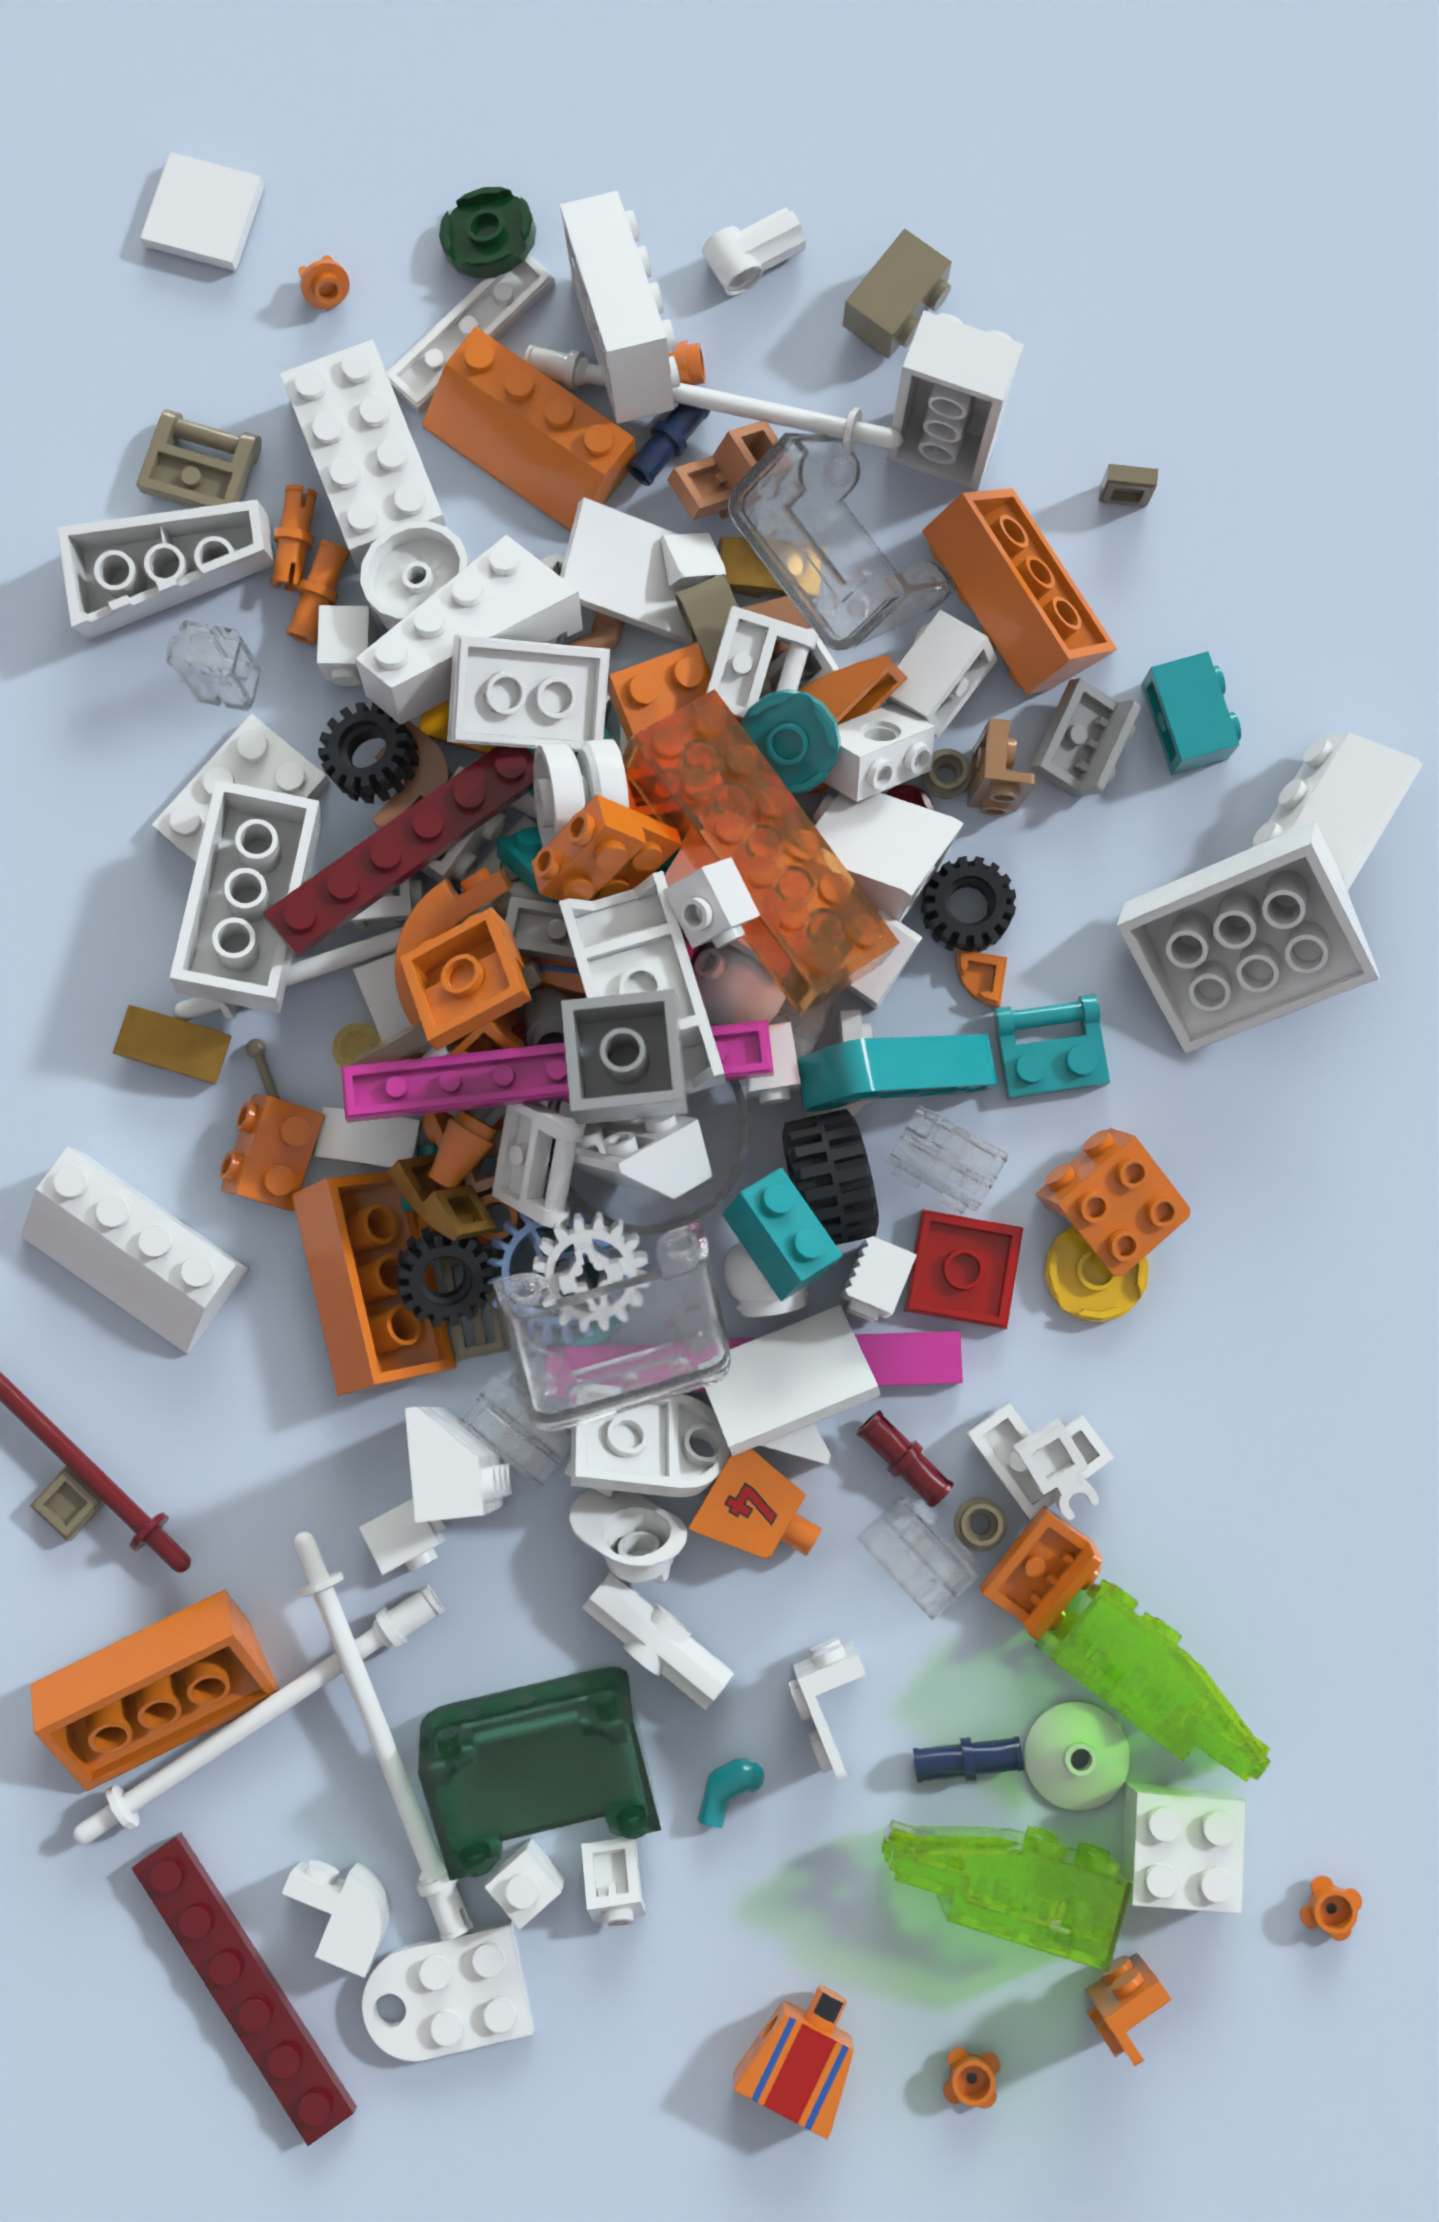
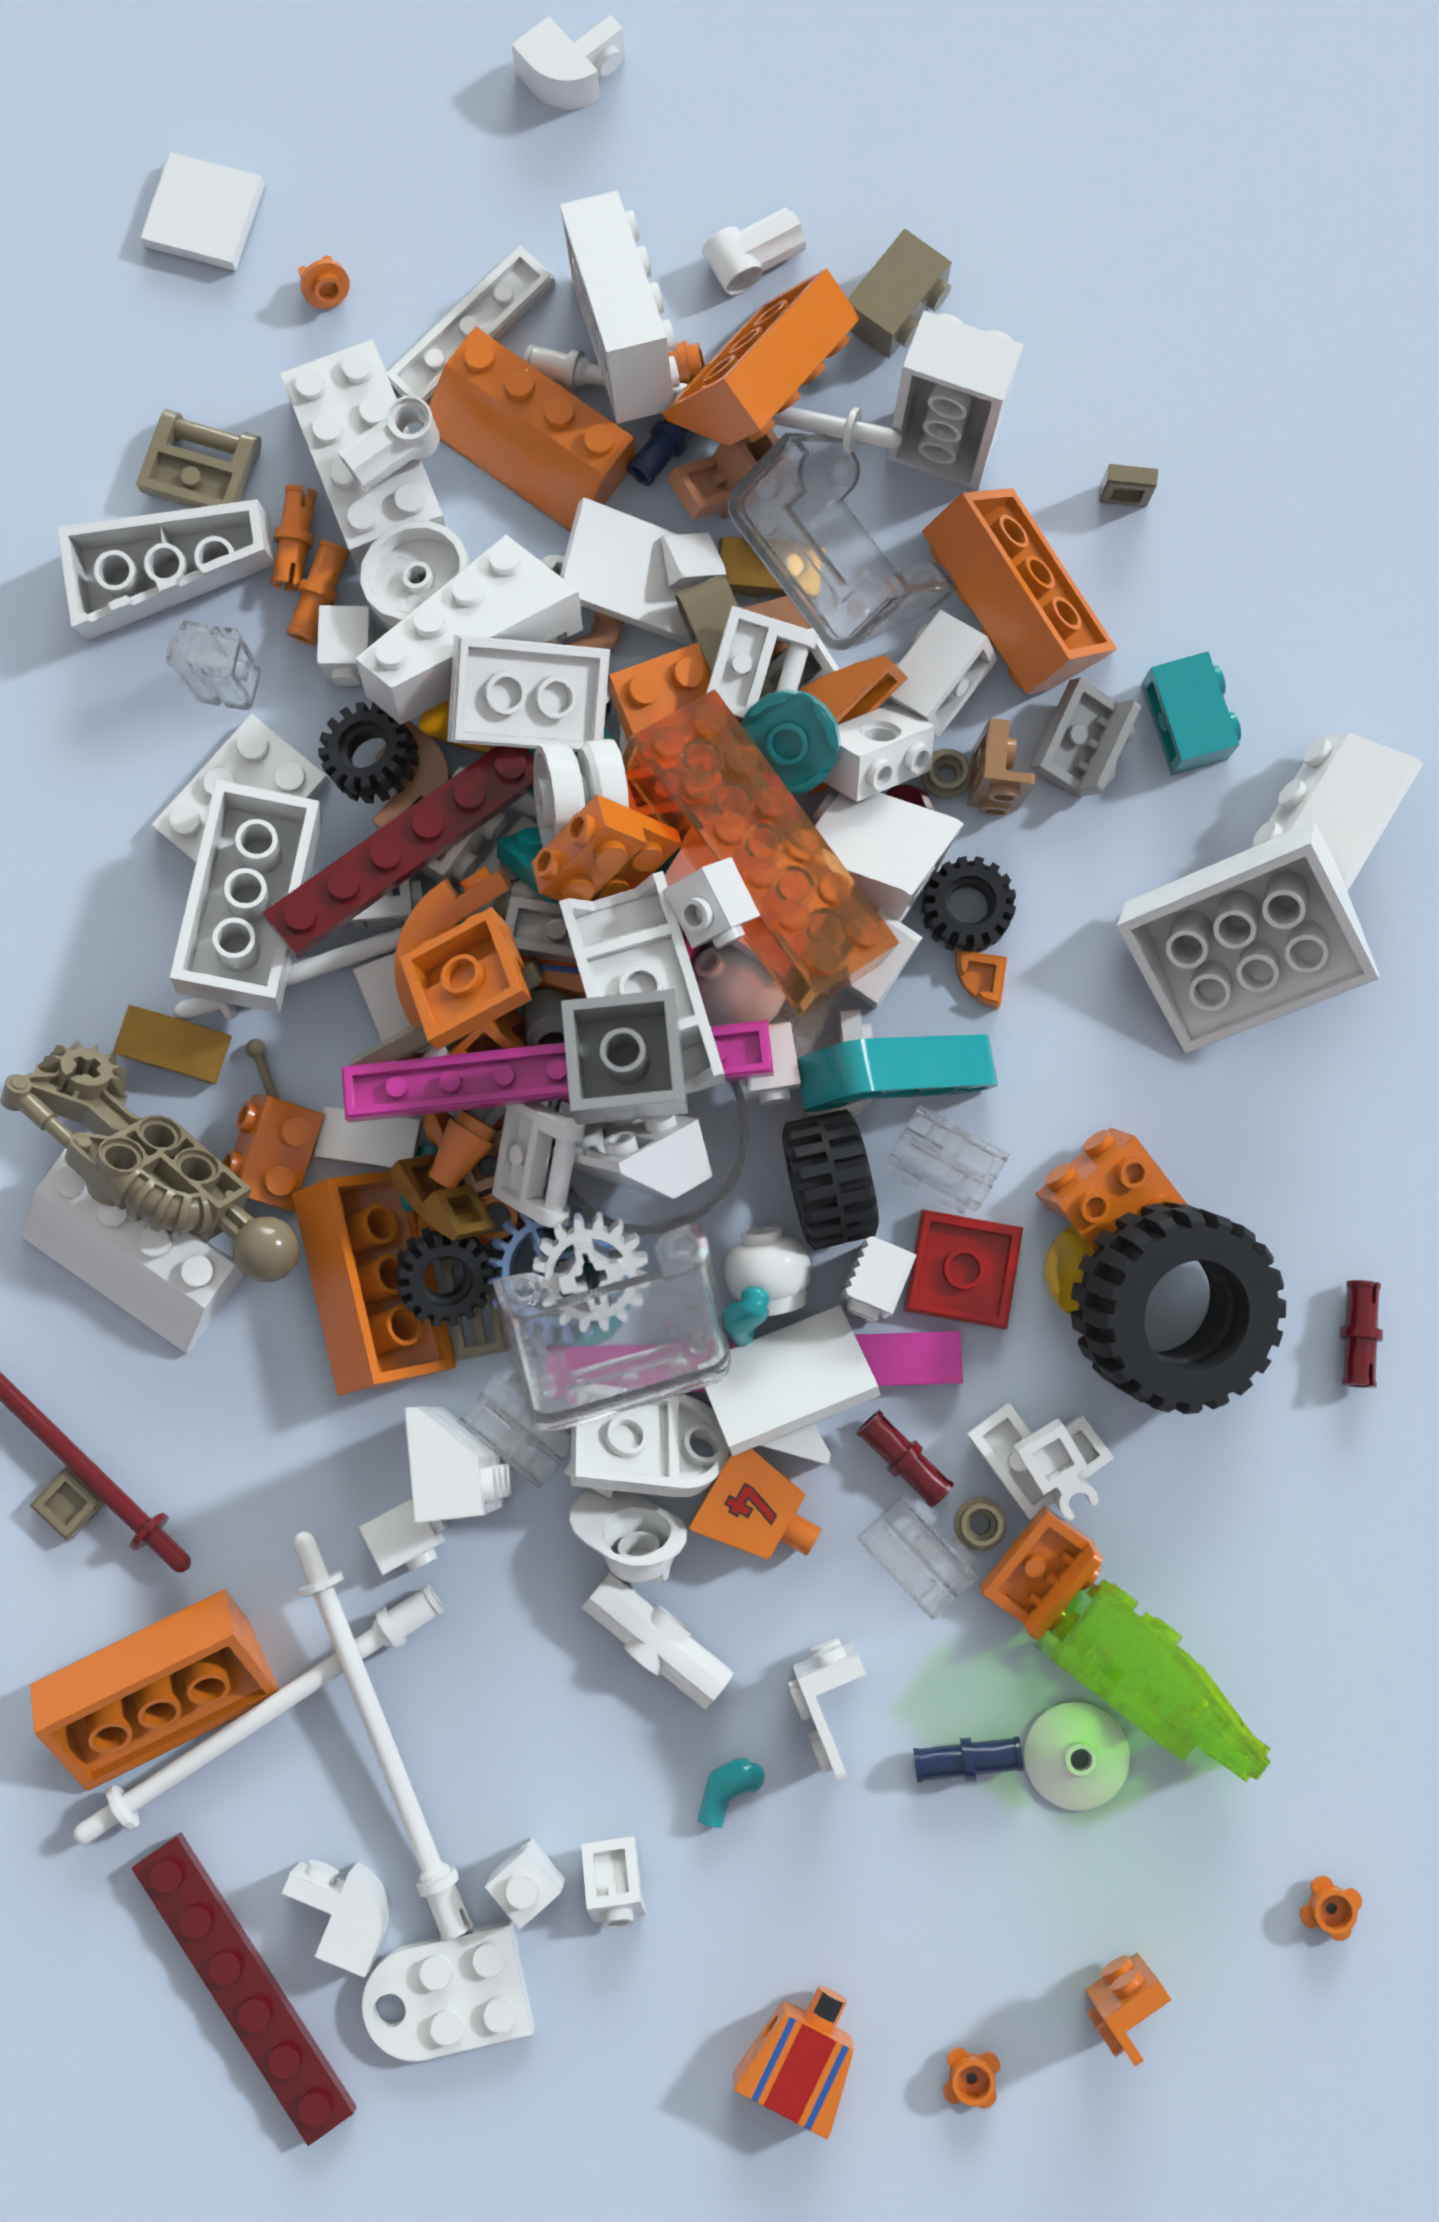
clear yellow plate [332,1023,382,1067] -> none
clear green windscreen [418,1666,661,1881] -> none
dark green tile [439,187,537,278] -> none
teal brick [722,1167,843,1302] -> none
clear neon green piece [881,1820,1133,1973] -> none
teal plate [993,994,1110,1100] -> none
white brick [1120,1782,1246,1914] -> none
none -> dark tan arm [0,1041,299,1282]
none -> white piece [338,396,440,492]
none -> white brick [512,15,625,110]
none -> orange slope [662,268,860,447]
none -> teal arm [722,1286,770,1346]
none -> black tyre [1071,1203,1286,1414]
none -> dark red pin [1340,1280,1383,1388]

